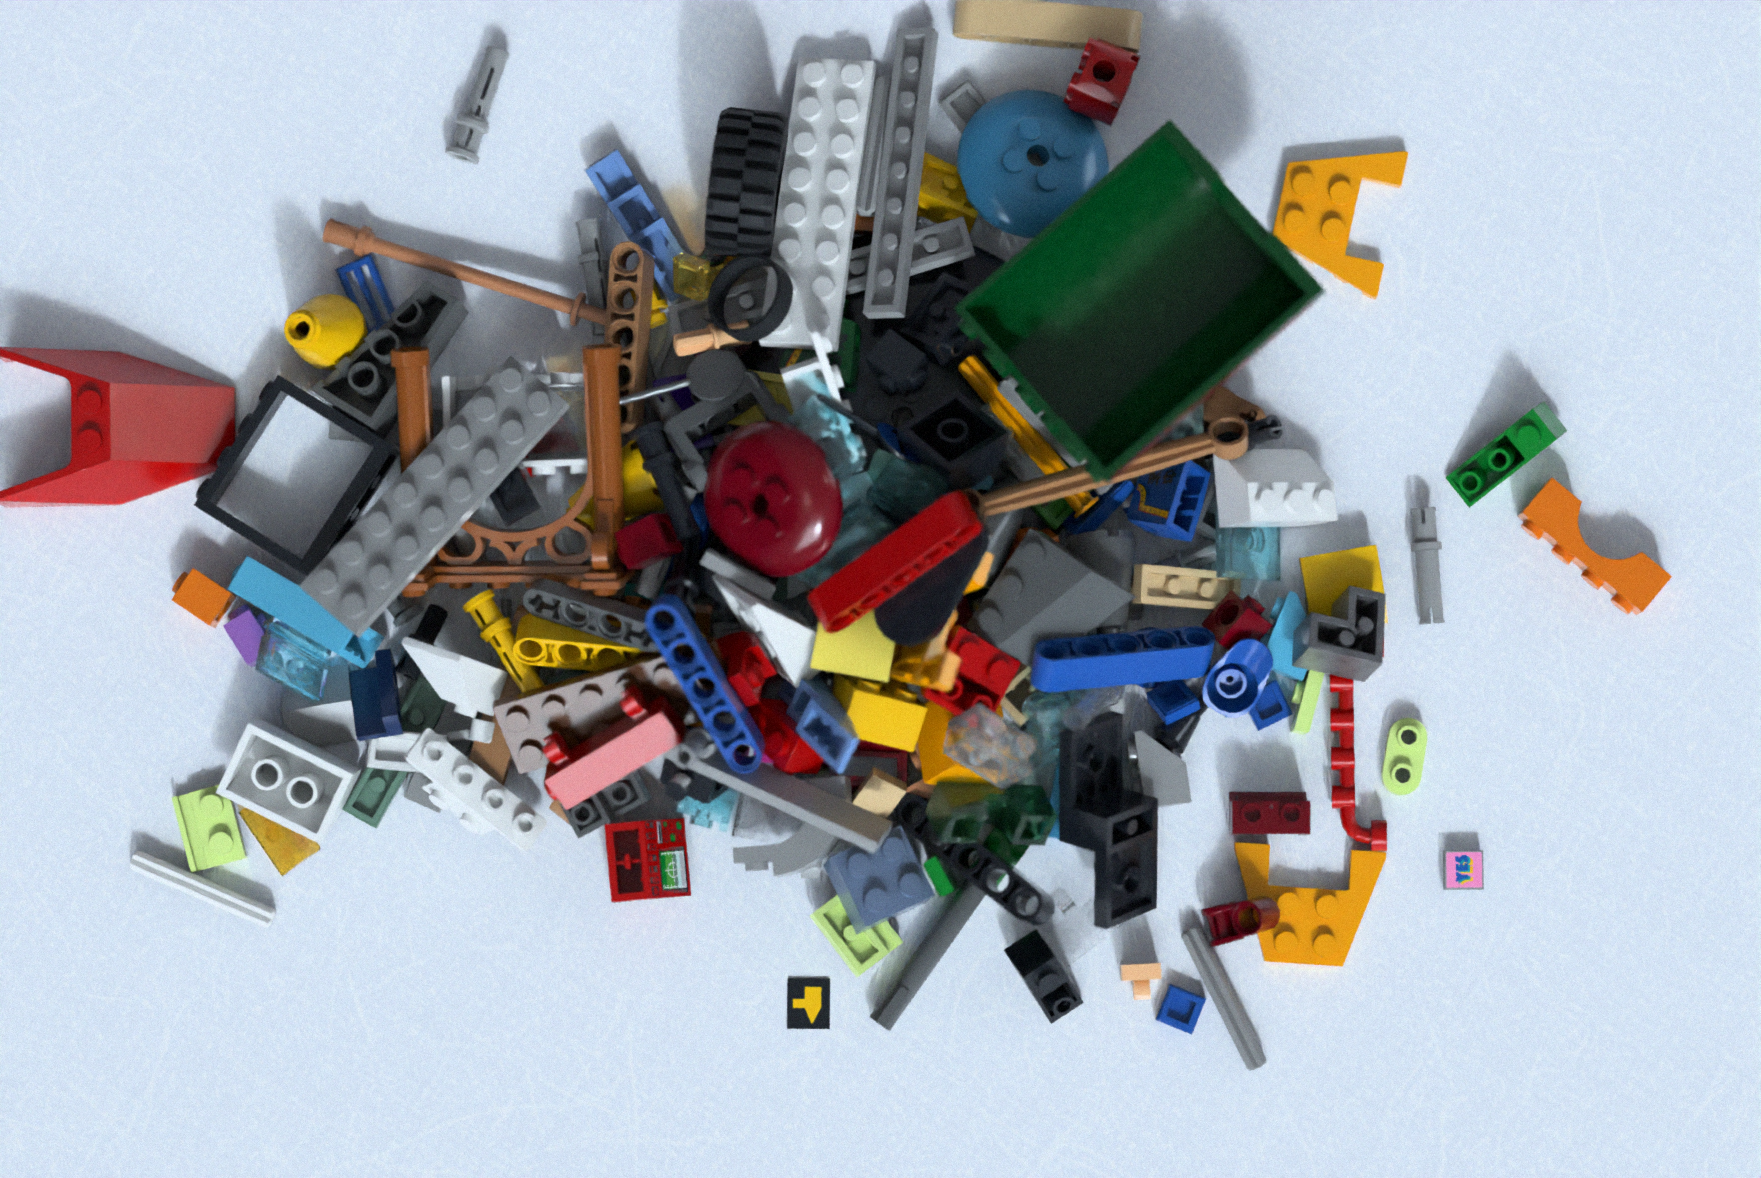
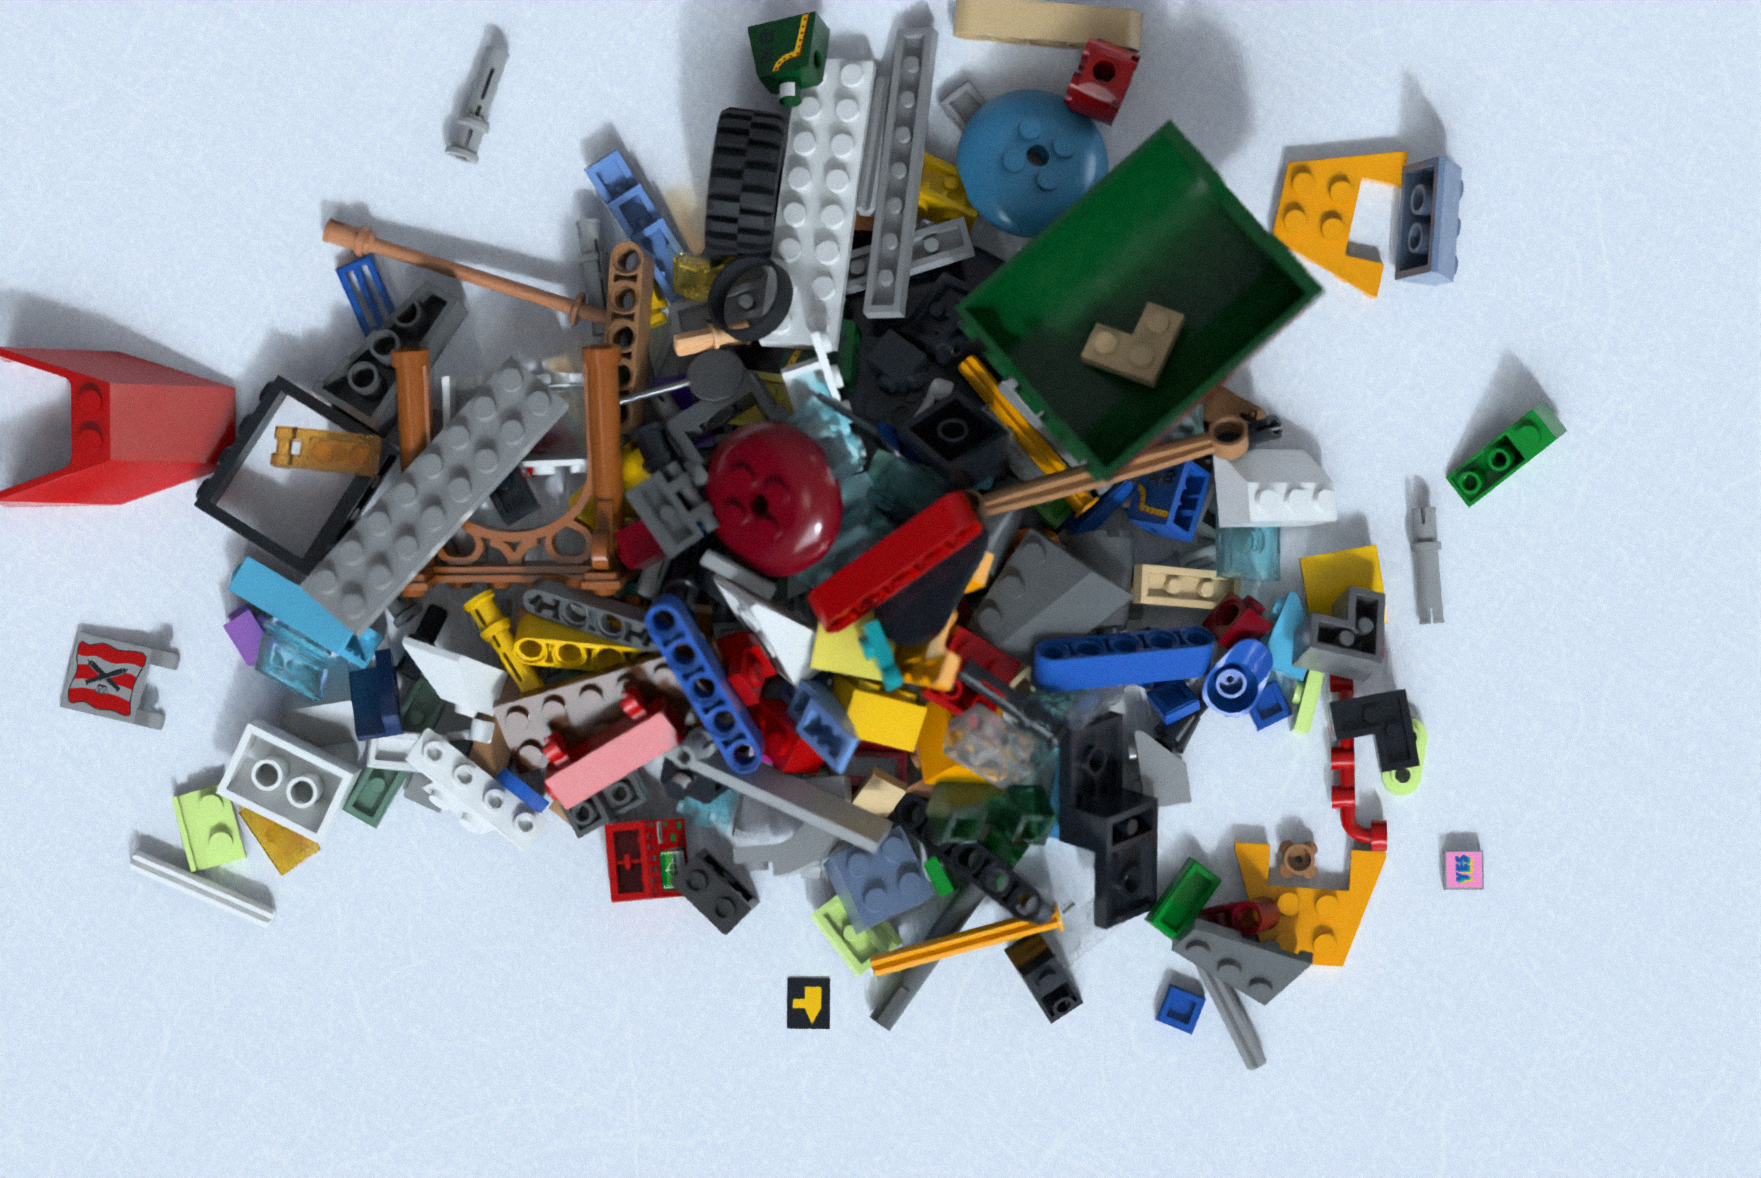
orange brick [171,568,237,628] -> none
yellow cone [284,293,368,371] -> none
light nougat tile [1120,963,1162,1000] -> none
dark red window [1229,792,1311,836] -> none
orange arch [1517,477,1672,615] -> none
none -> flag [60,632,180,730]
none -> clear orange plate [270,426,383,477]
none -> blue tile [496,766,550,814]
none -> dark grey plate [624,460,721,559]
none -> black bracket [671,848,761,935]
none -> dark green torso [748,11,830,107]
none -> teal plate [858,620,903,692]
none -> light orange axle [870,901,1064,976]
none -> white hand [913,378,954,417]
none -> black pin [956,658,1071,751]
none -> tan plate [1081,302,1186,388]
none -> green tile [1144,857,1222,940]
none -> dark grey wing [1171,918,1313,1006]
none -> medium nougat plate [1278,840,1318,879]
none -> black plate [1327,689,1420,773]
none -> sand blue slope [1394,156,1464,286]

